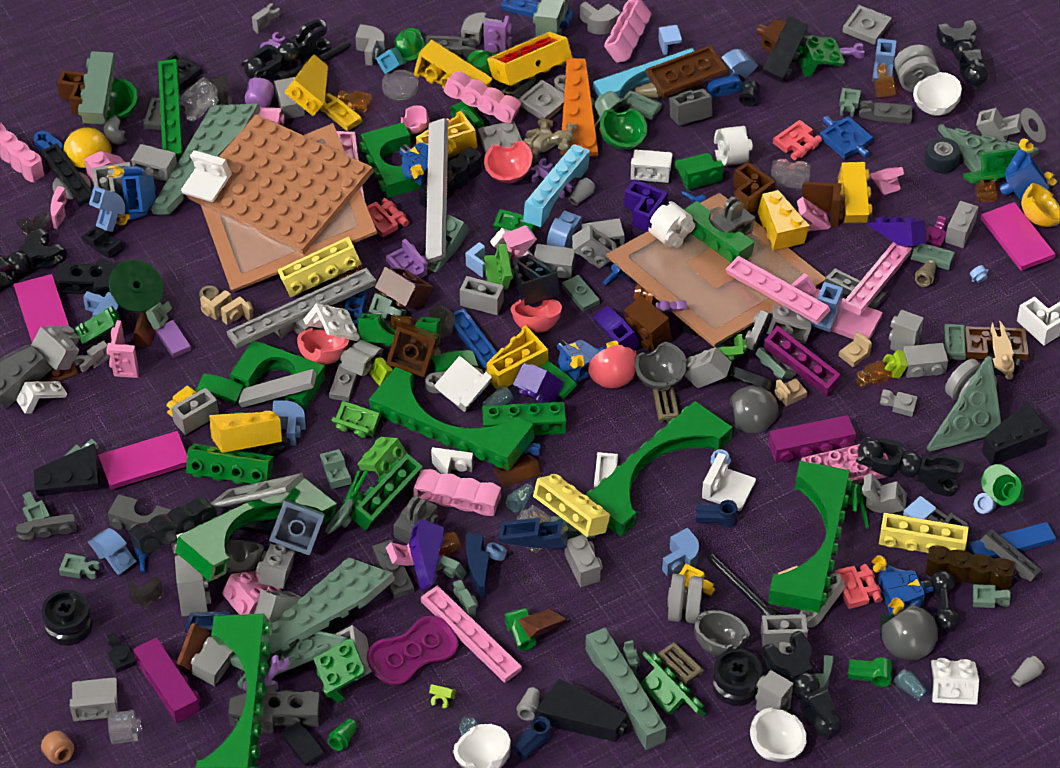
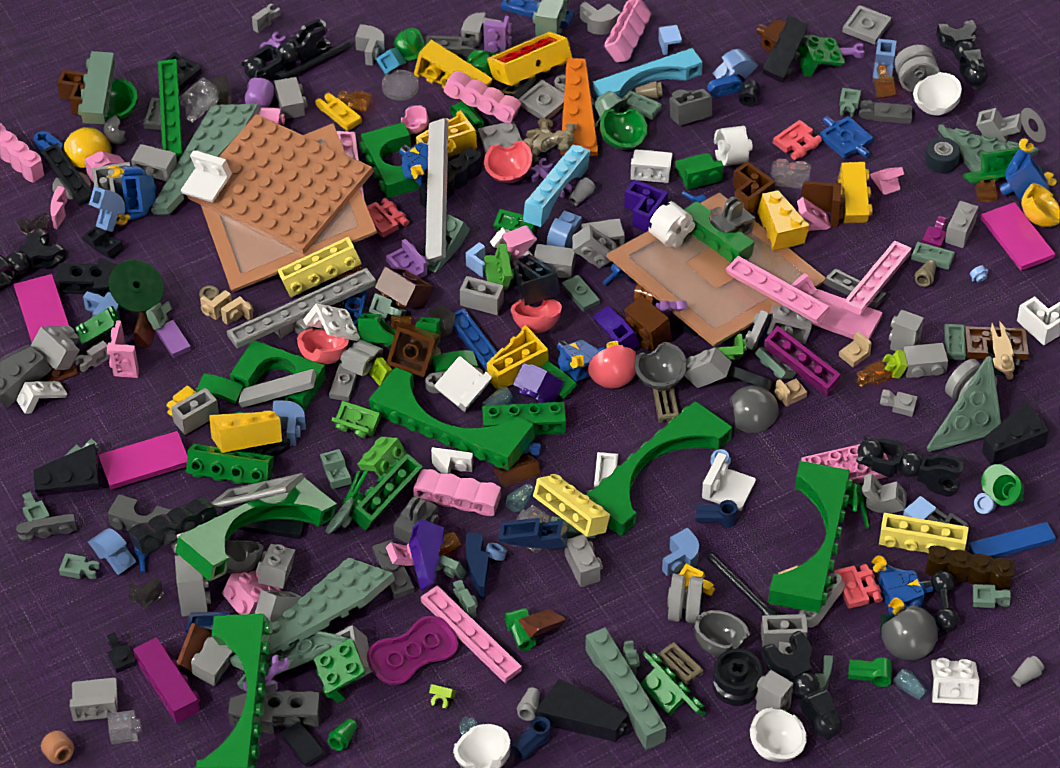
black wheel [41,589,93,646] -> none
sand blue brick [269,498,324,555] -> none
yellow slope [284,54,328,116] -> none
reddish brown tile [646,45,729,98] -> none
magenta brick [768,415,856,463] -> none
medium blue brick [811,282,843,332] -> none
dark purple slope [868,216,926,246] -> none
dark grey plate [981,529,1041,582] -> none

